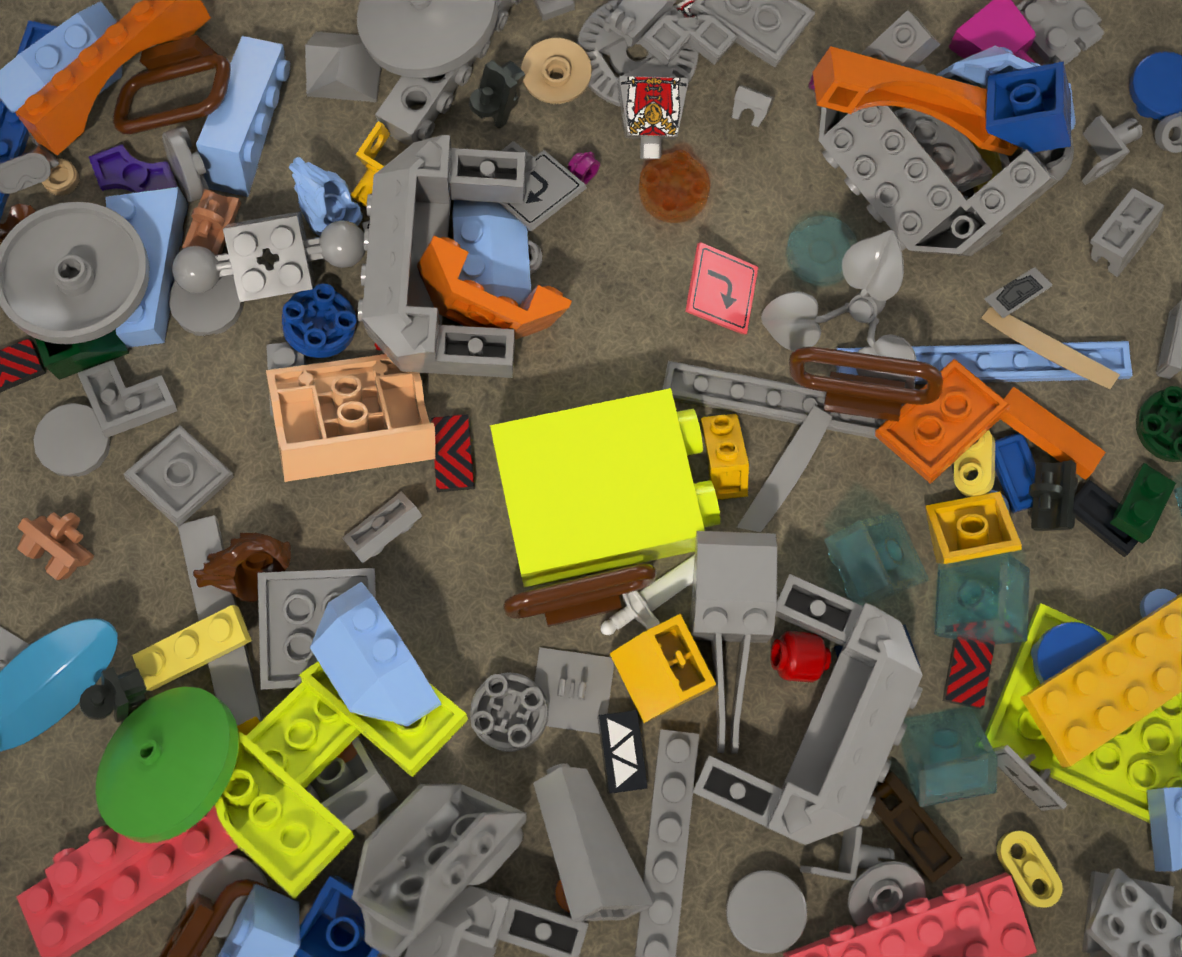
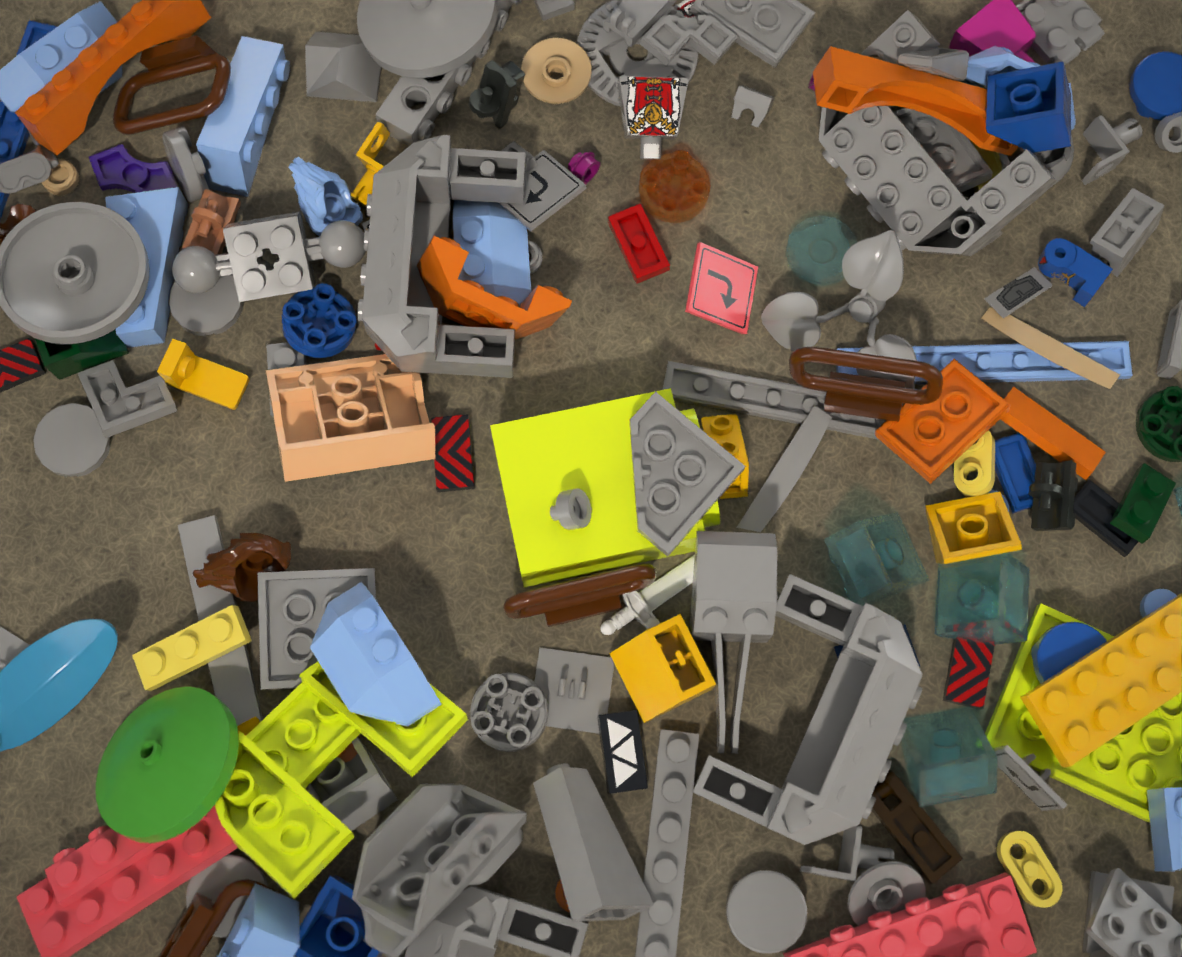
nougat hips [17,512,94,580] -> none
pearl dark grey hips [79,667,147,723] -> none
light grey tile [124,426,234,527] -> none
light grey plate [342,491,423,563] -> none
red head [770,631,831,683] -> none
none -> yellow bracket [157,339,250,410]
none -> light grey tile [550,488,592,530]
none -> red plate [608,203,670,284]
none -> light grey plate [630,391,745,557]
none -> light grey slope [898,47,969,81]
none -> blue leg [1038,238,1113,307]

